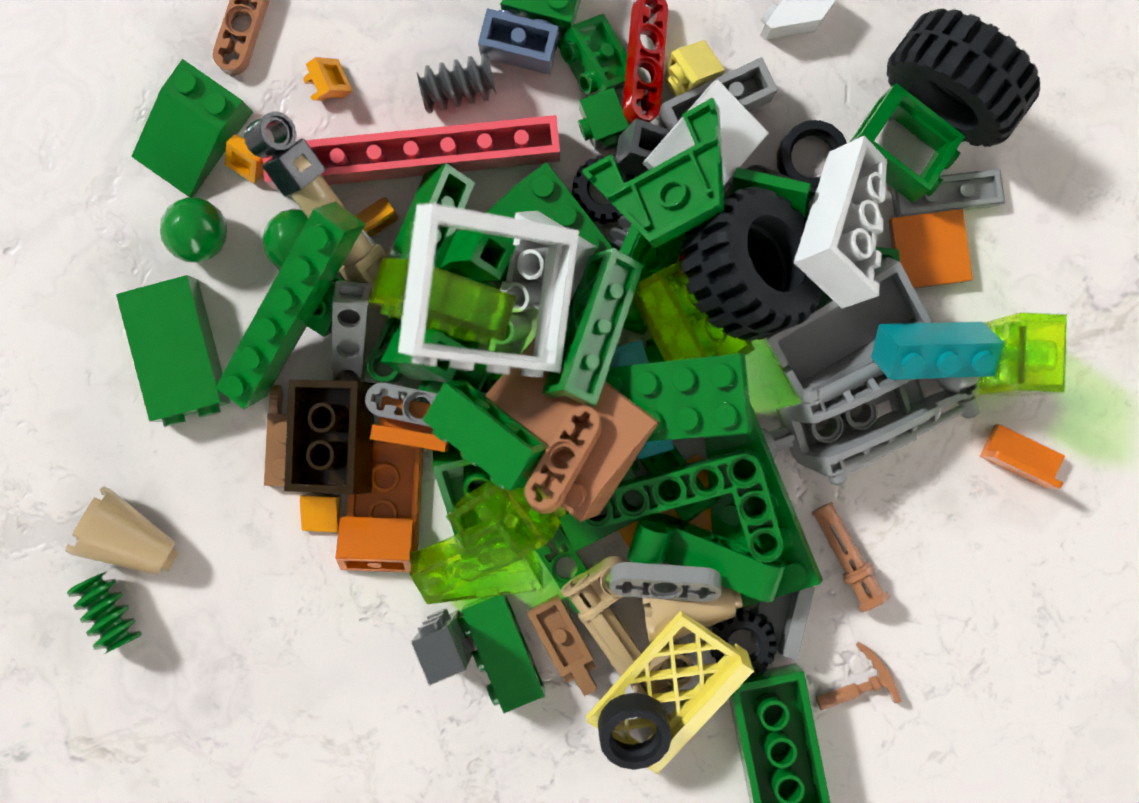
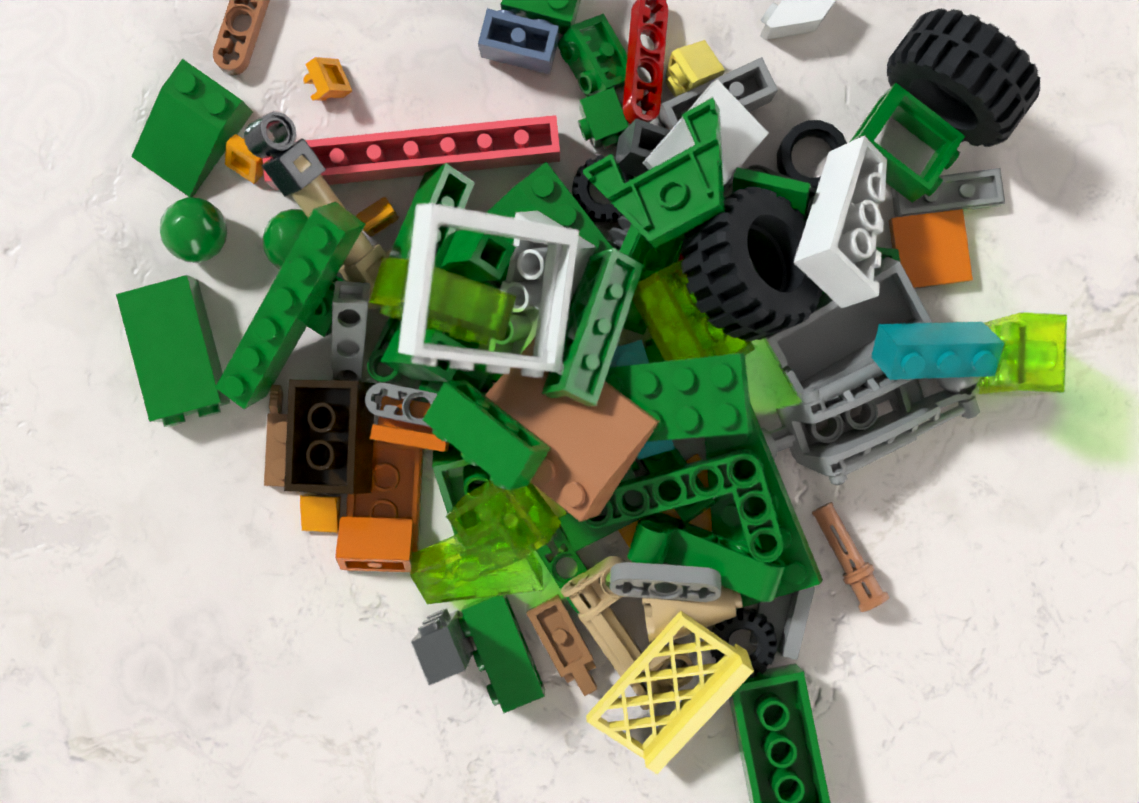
tan cone [65,486,179,575] -> none
green piece [67,571,142,655] -> none
dark grey piece [417,53,496,113] -> none
nougat beam [525,406,602,514] -> none
black tyre [598,693,672,770] -> none
nougat piece [816,642,902,710] -> none
orange panel [979,424,1065,489] -> none

